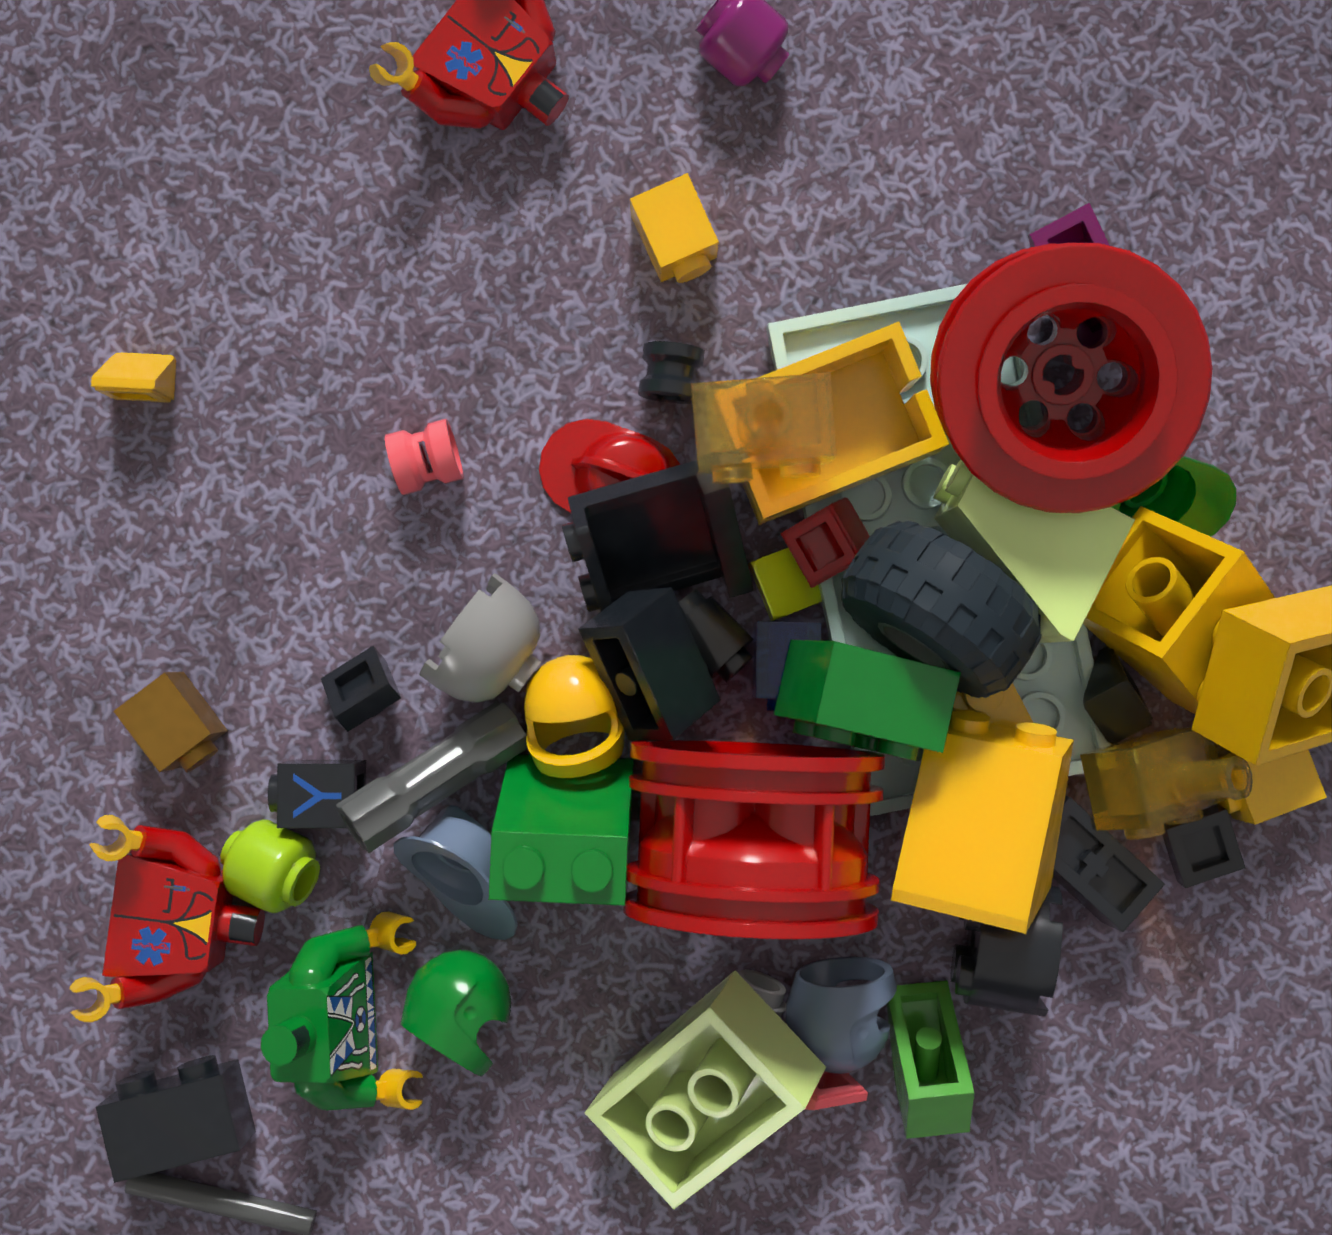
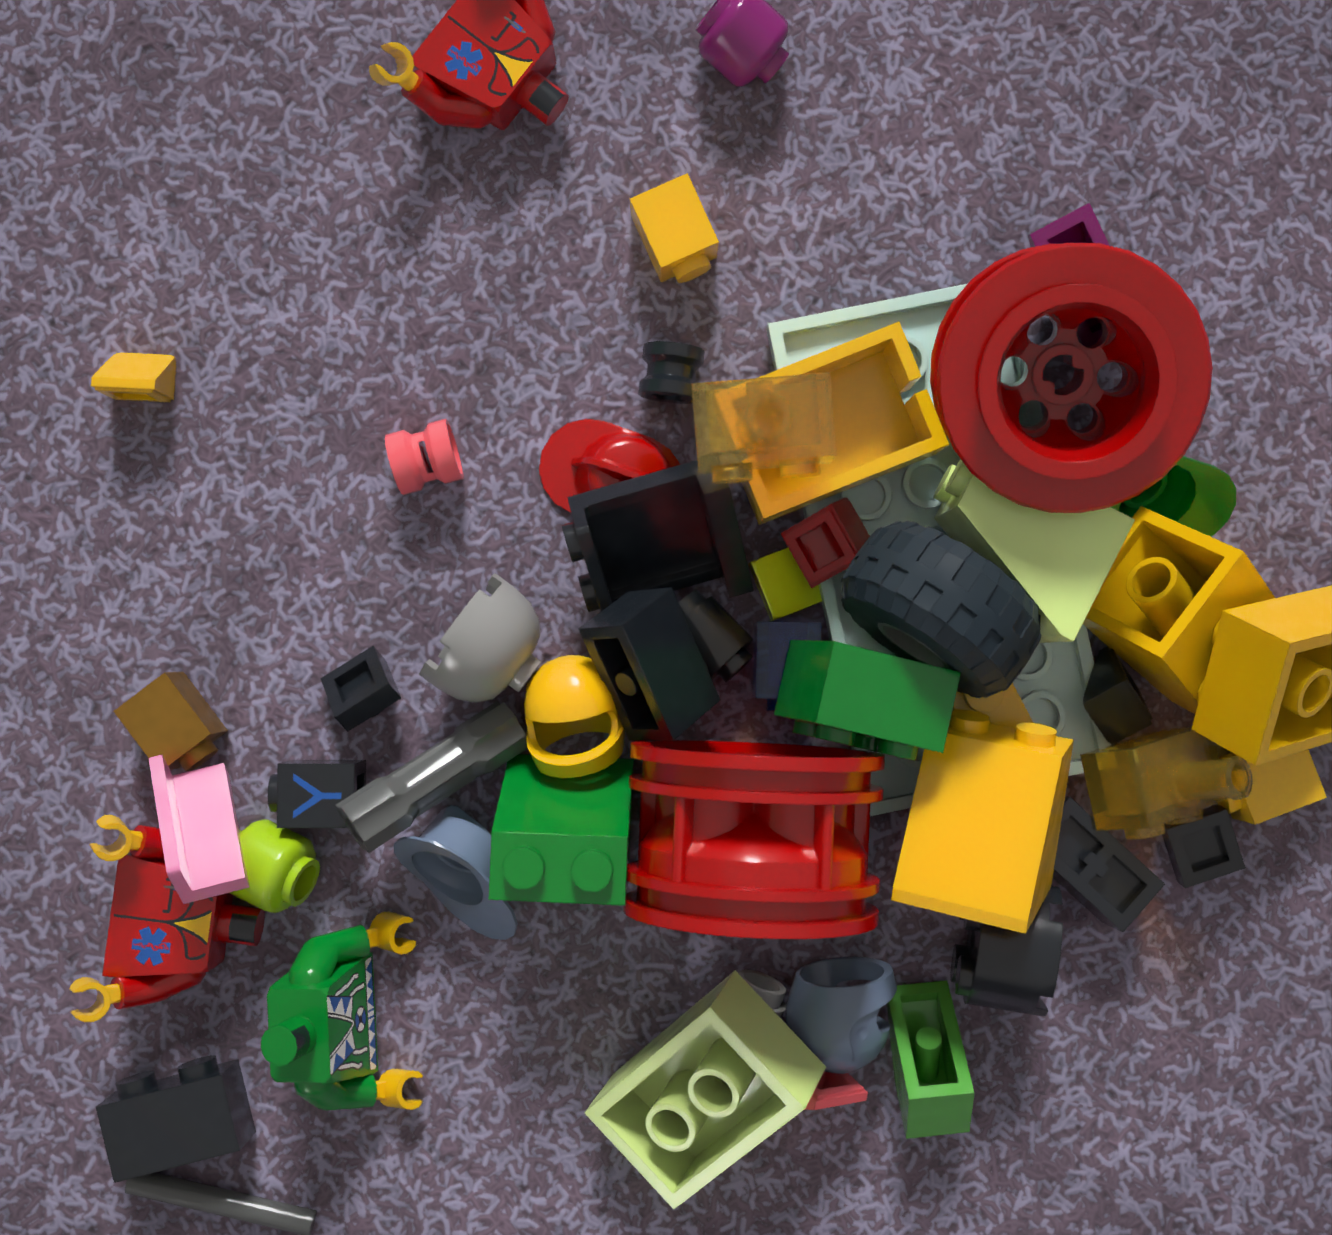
green helmet [400,950,511,1077] -> none
none -> bright pink panel [149,755,250,904]

